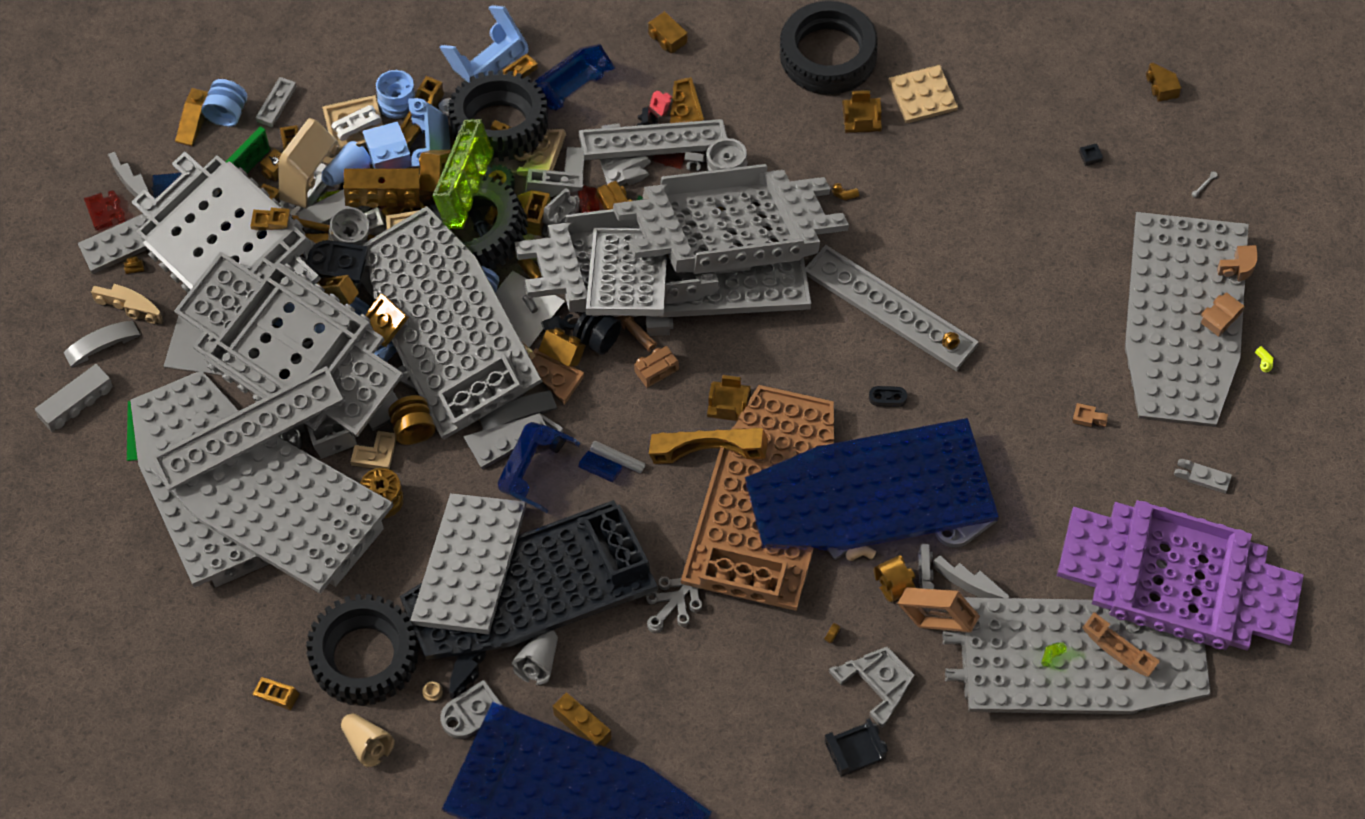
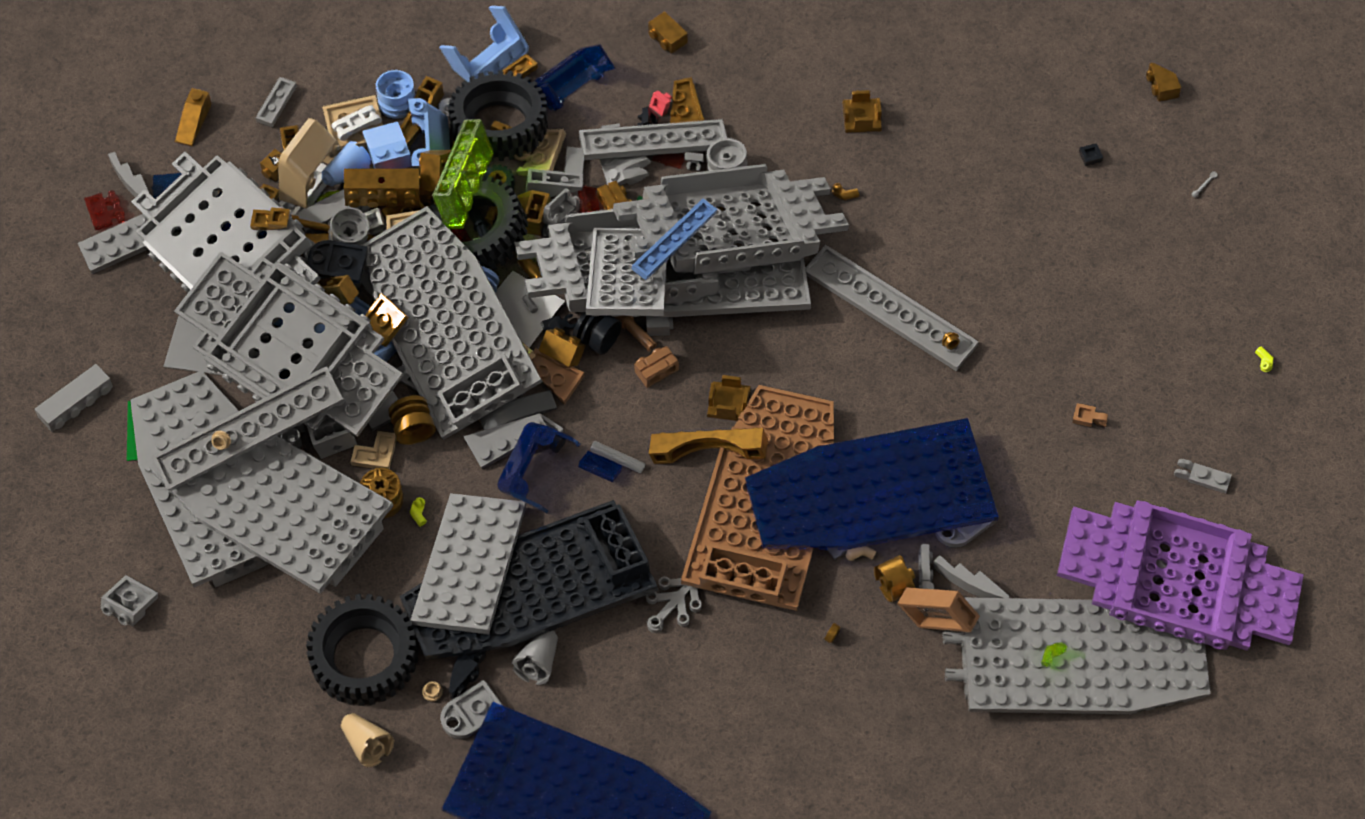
light grey slope [64,321,141,368] -> none
tan slope [91,284,163,324] -> none
pearl gold plate [124,257,144,274] -> none
light blue wheel [202,79,248,127] -> none
green tile [225,126,270,174] -> none
pearl gold slope [252,677,300,711] -> none
pearl gold brick [552,692,612,753] -> none
black tyre [780,1,878,95] -> none
black panel [824,718,888,777] -> none
light grey wing [829,647,914,728] -> none
black plate [869,386,907,407] -> none
tan plate [889,65,958,123] -> none
medium nougat slope [1082,612,1160,677] -> none
light grey wing [1125,212,1249,427] -> none
medium nougat brick [1201,292,1244,337] -> none
medium nougat brick [1217,245,1258,281] -> none
none -> light grey plate [101,575,158,626]
none -> tan plate [211,431,231,450]
none -> neon yellow arm [410,497,427,527]
none -> plate [450,225,471,241]
none -> medium blue plate [631,199,718,280]

